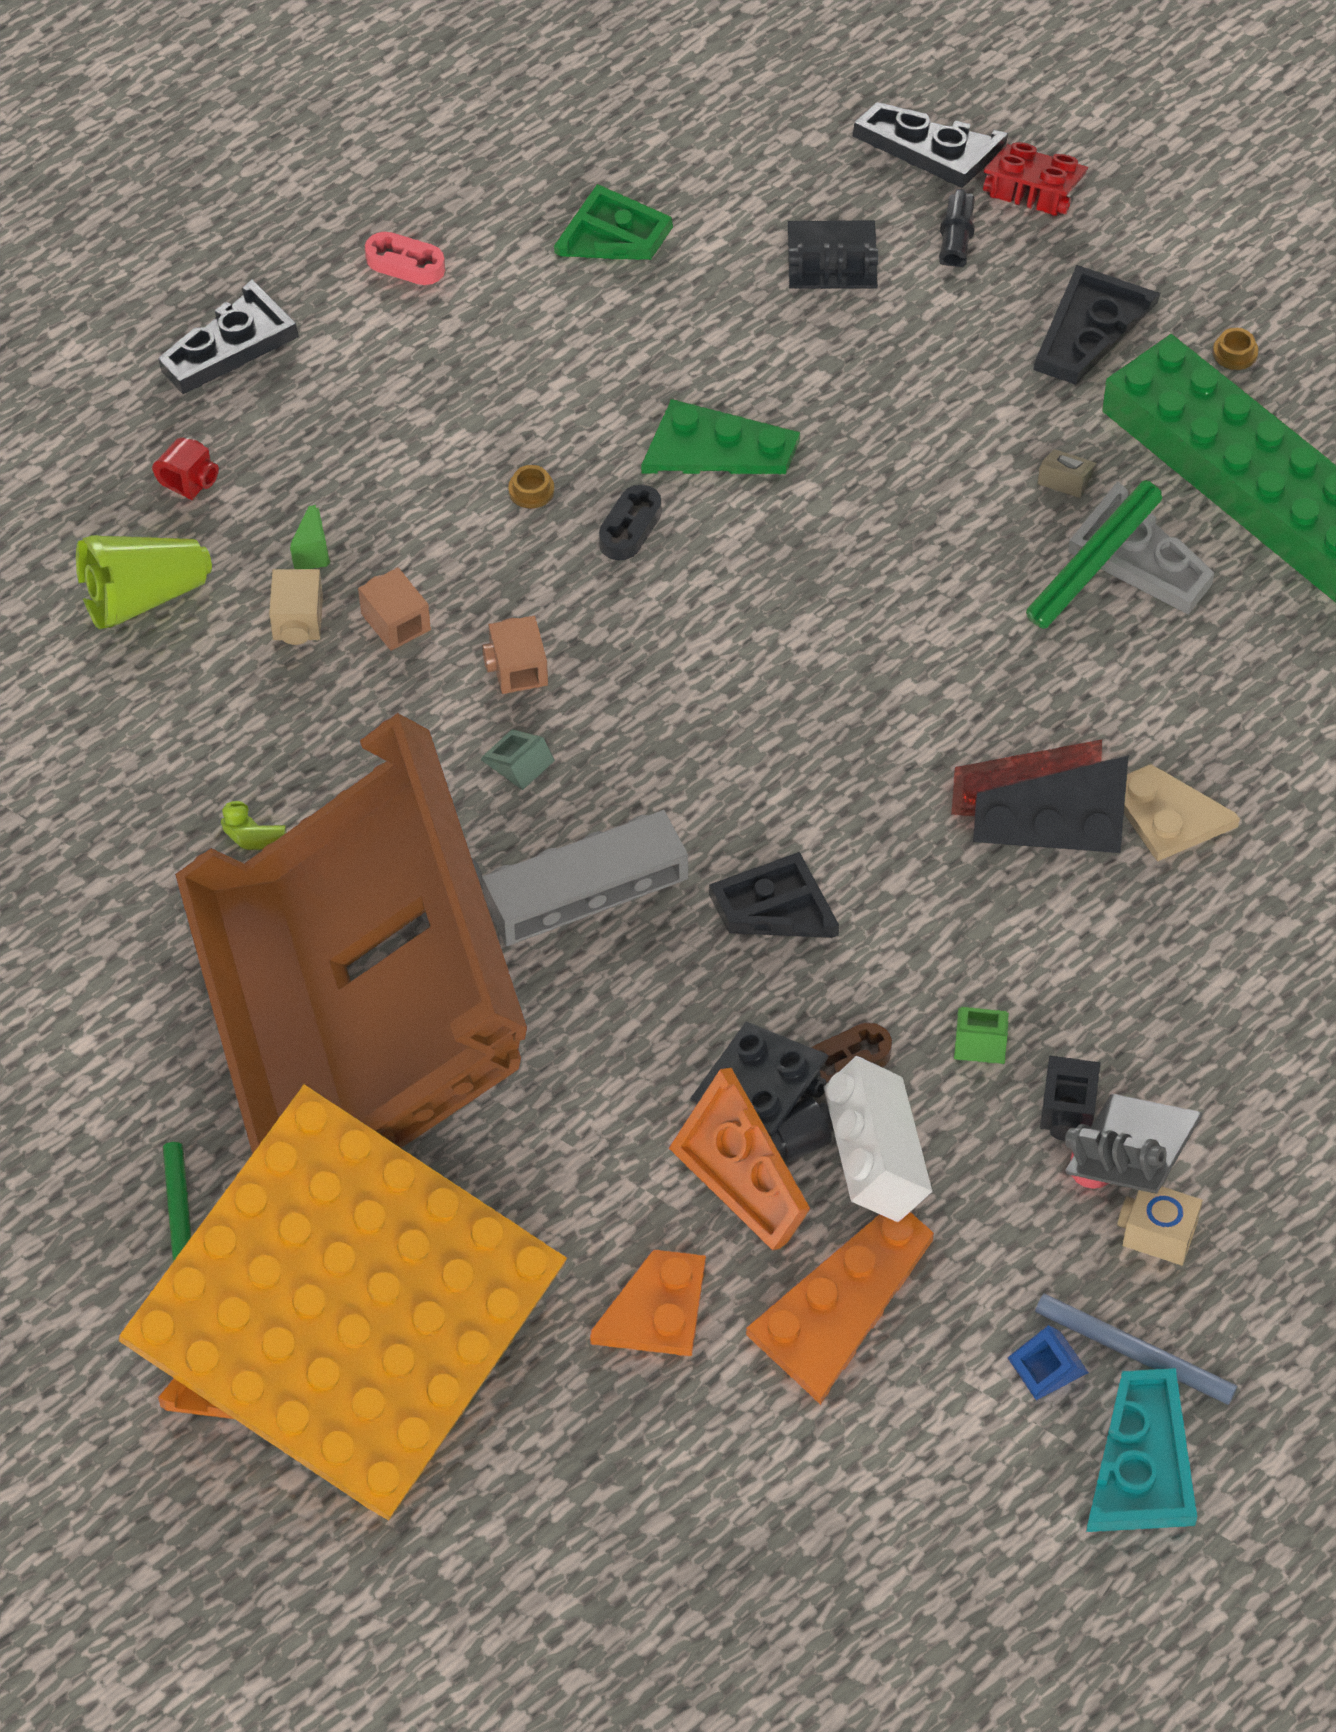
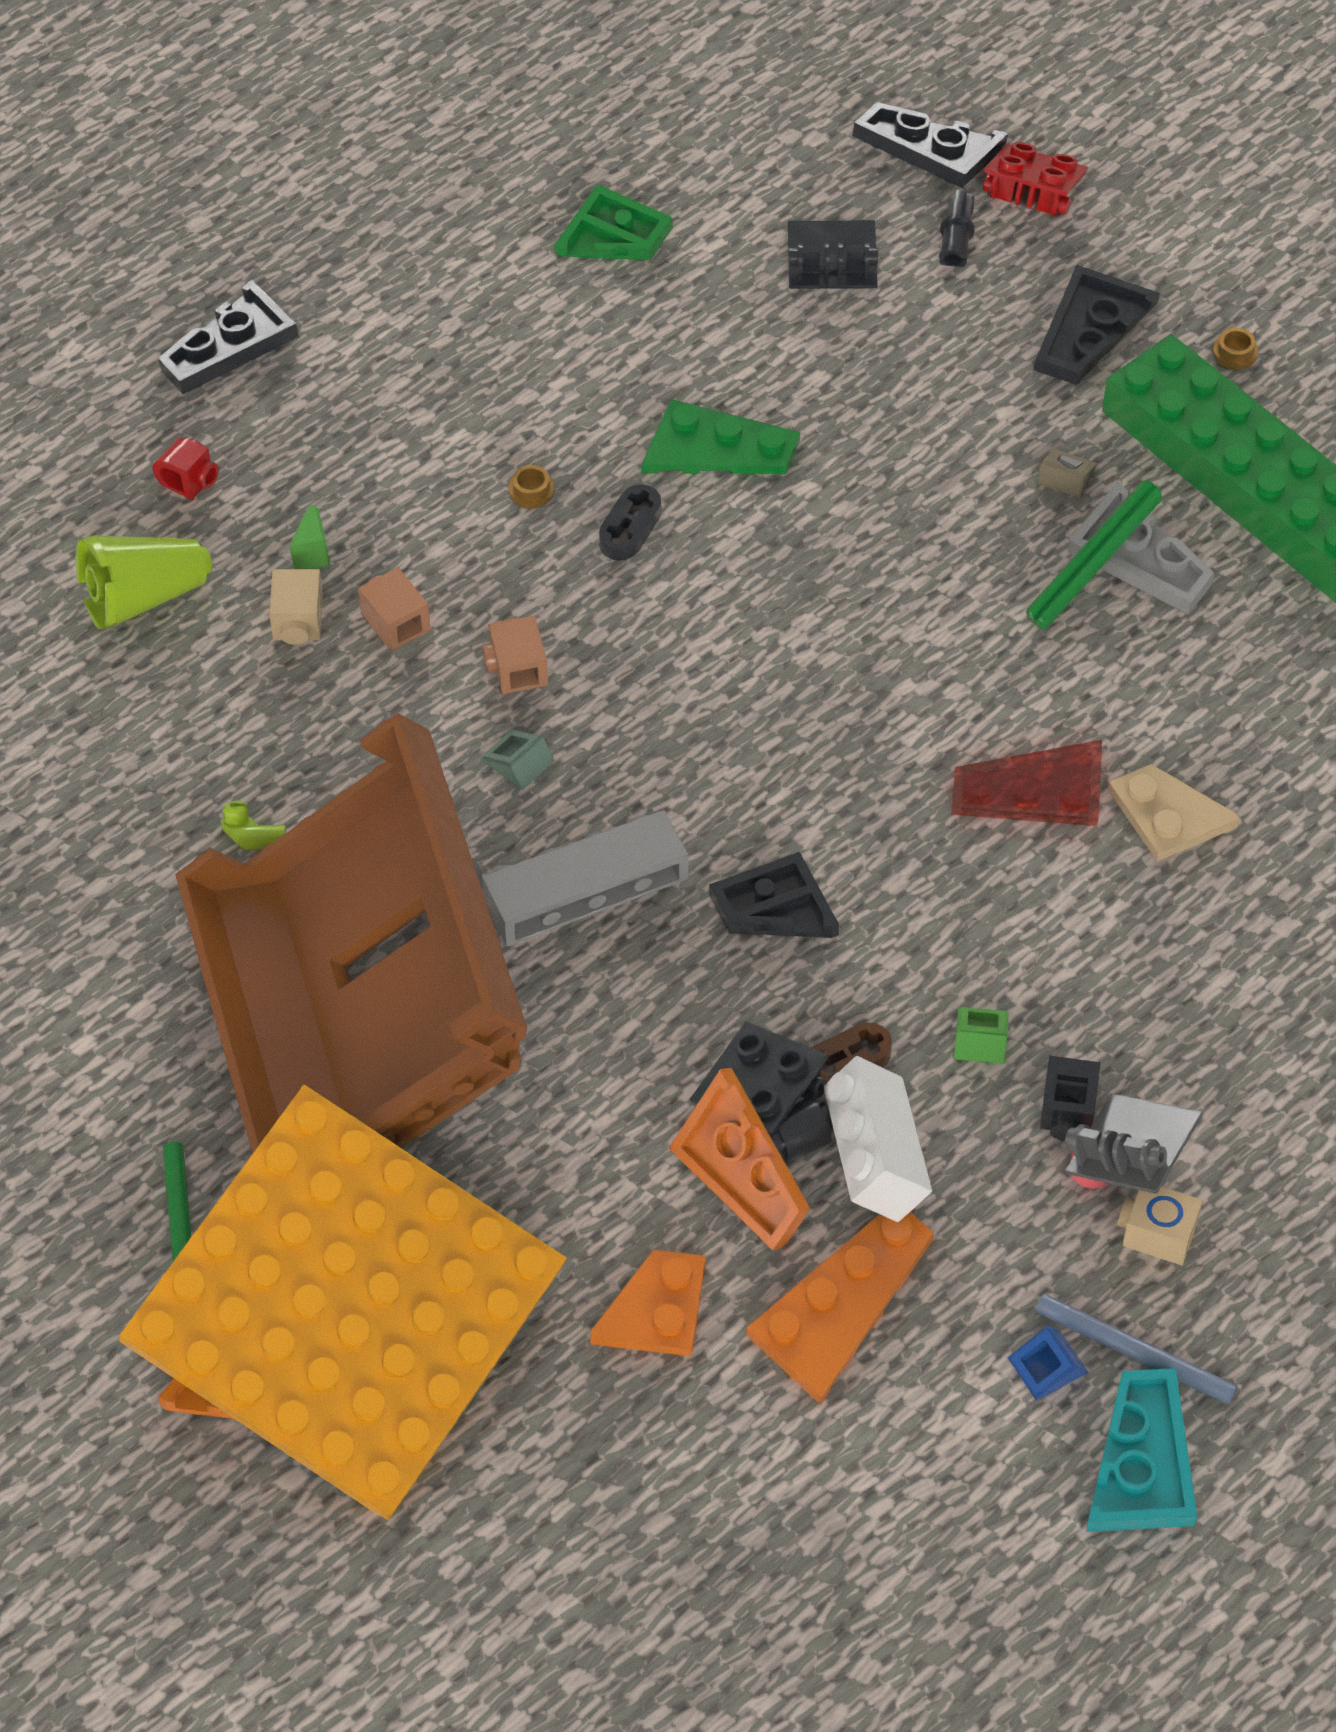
coral beam [365,232,445,285] -> none
black wing [973,754,1129,853] -> none

